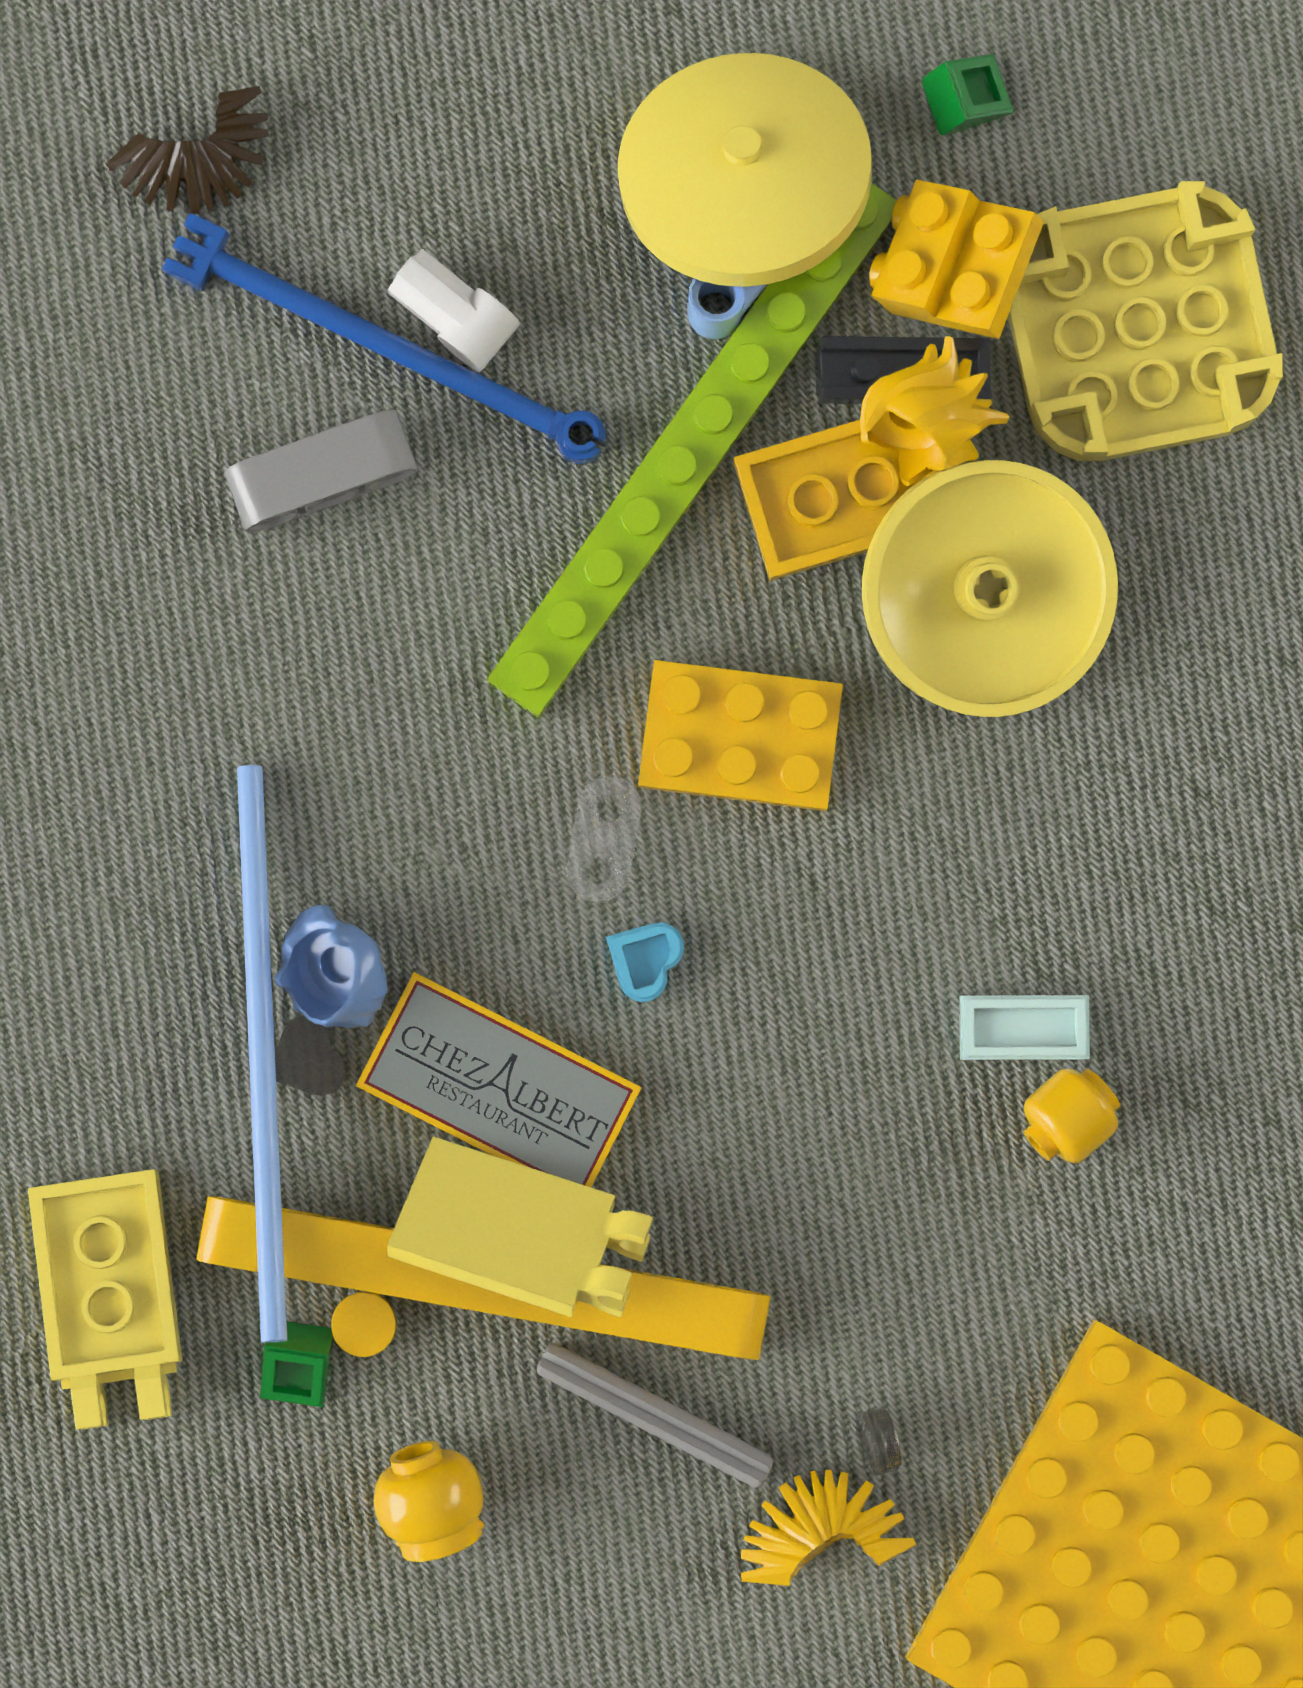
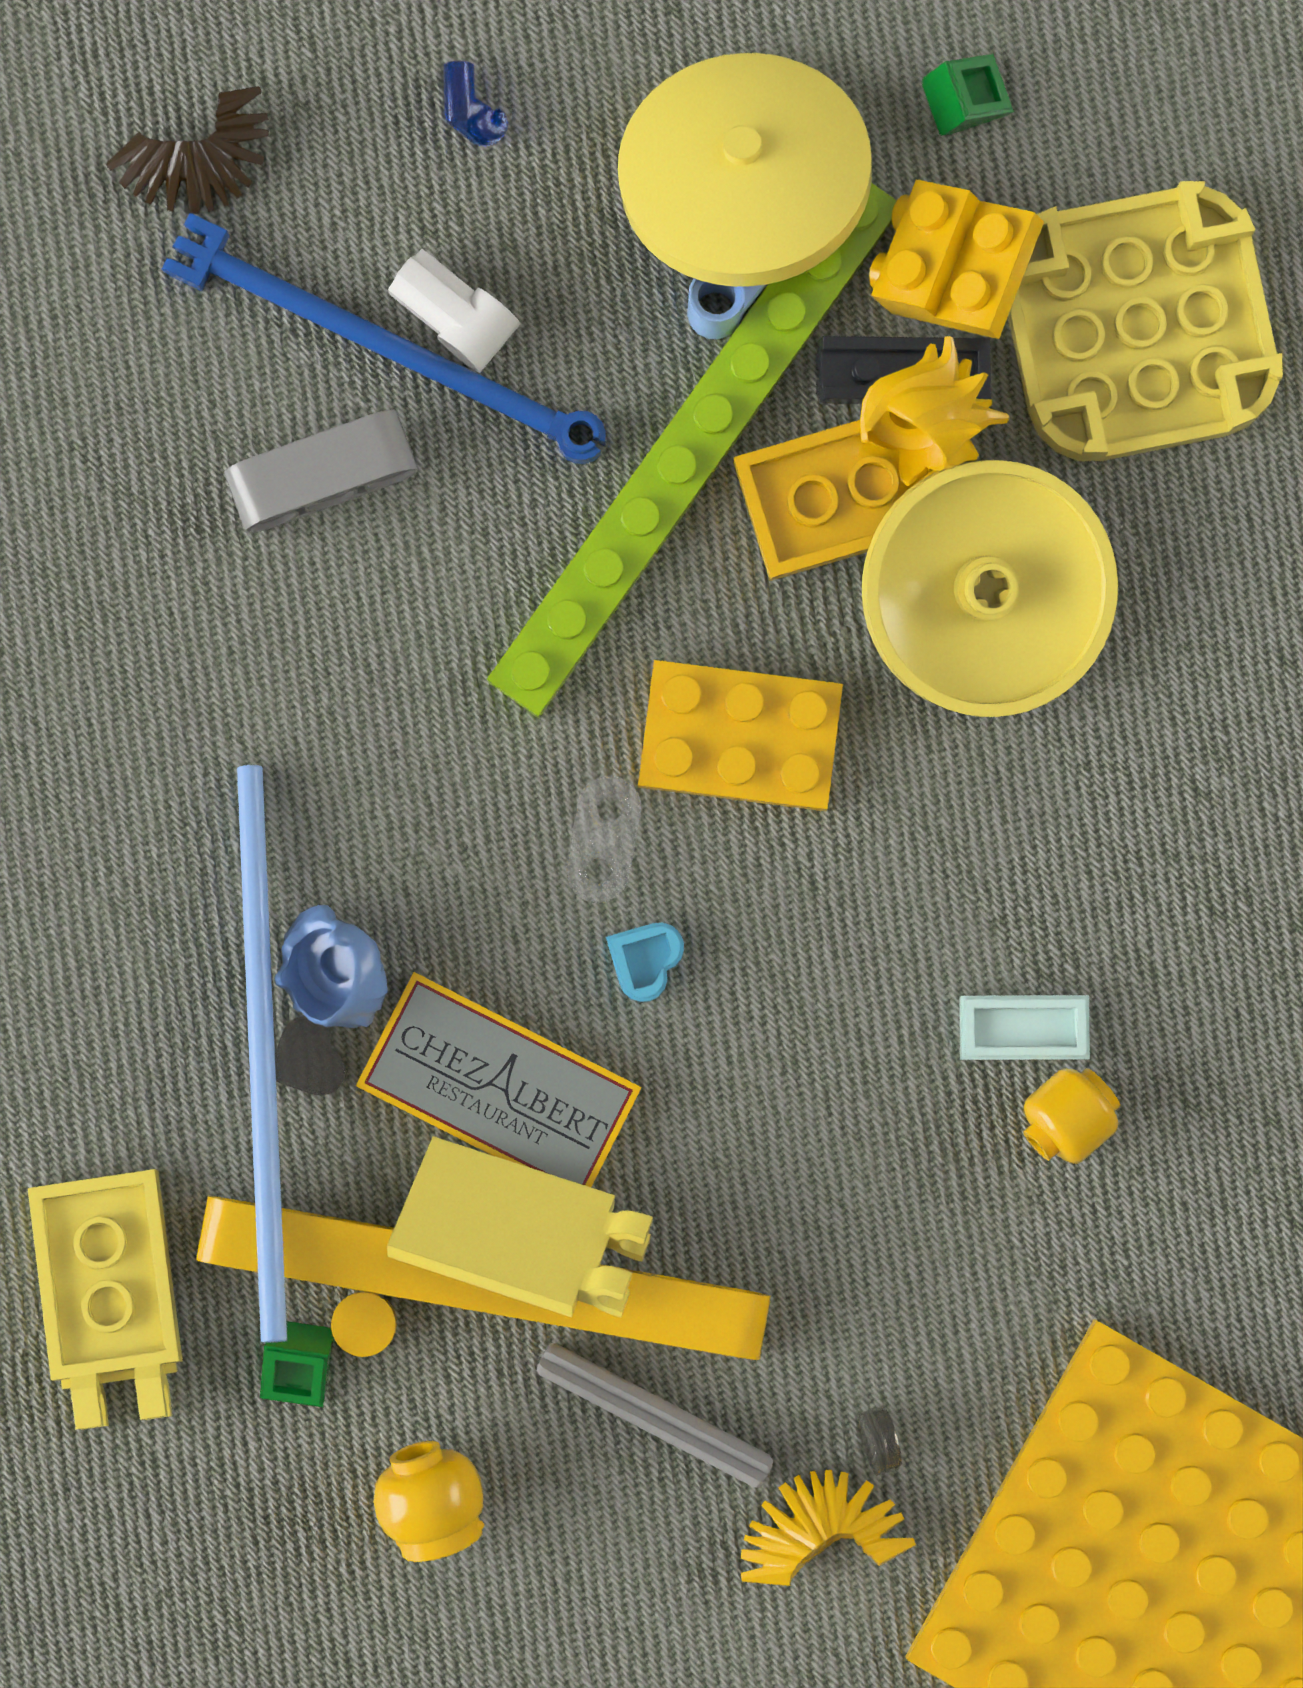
none -> clear blue arm [443,61,508,146]

